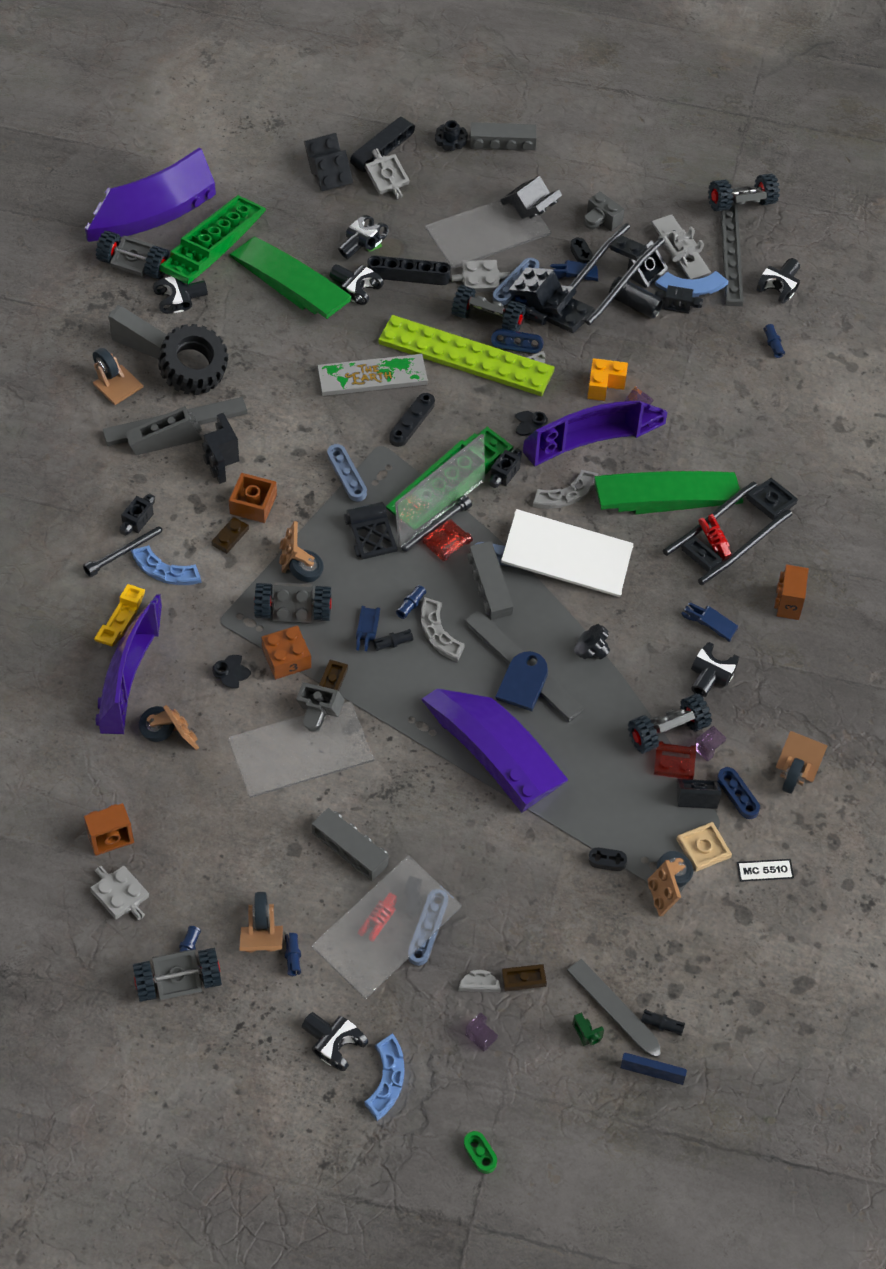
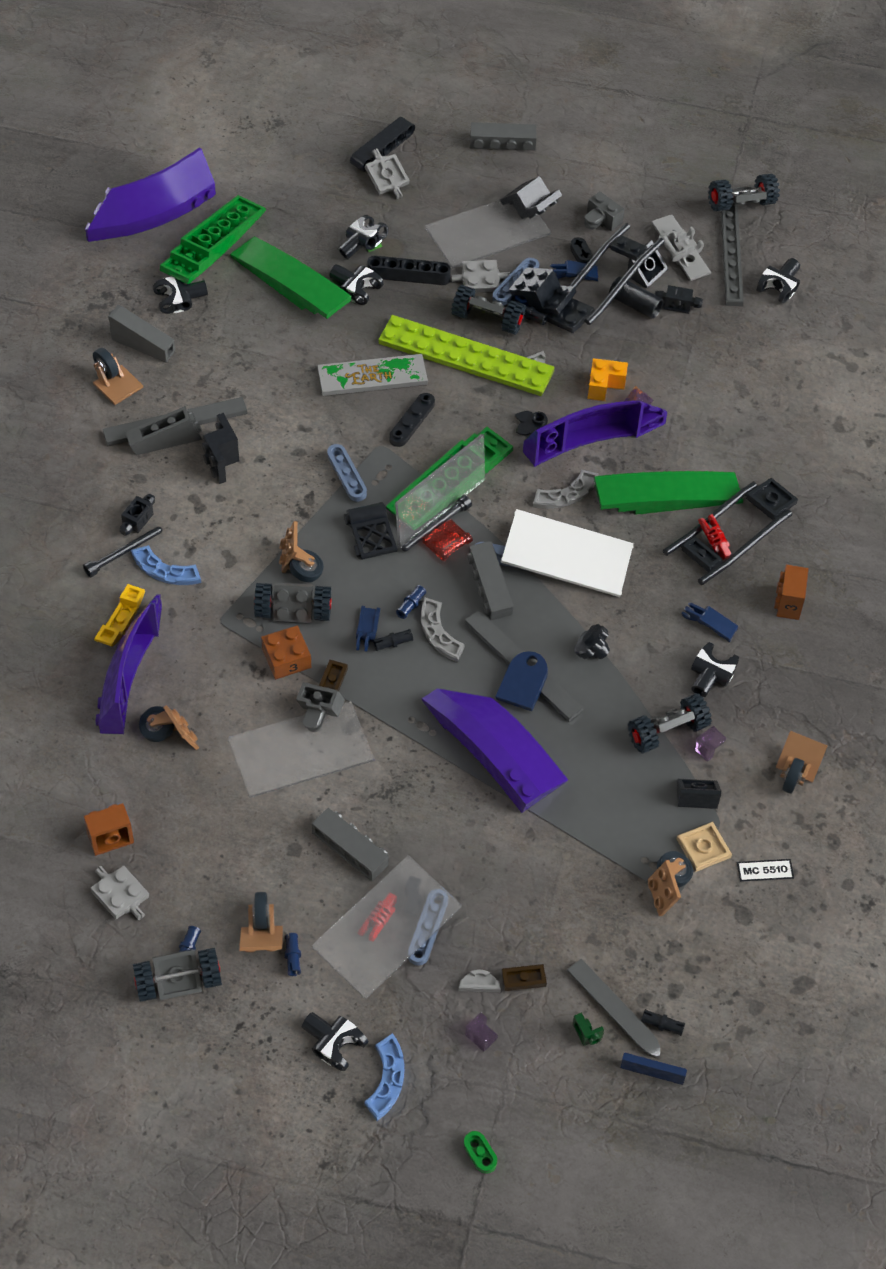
plate [96,231,170,280] -> none
black tyre [158,324,228,395] -> none
dark brown plate [211,517,249,554] -> none
black plate [212,655,251,689] -> none
dark orange brick [229,473,277,523] -> none
black bracket [304,133,353,191] -> none
black plant [435,120,468,151] -> none
black piece [489,448,522,488] -> none
dark blue plate [491,329,544,353] -> none
black beam [589,847,627,871] -> none
clear red plate [654,741,697,779] -> none
medium blue tile [655,271,728,297] -> none
dark blue plate [717,767,760,819] -> none
dark blue pin [763,324,785,358] -> none

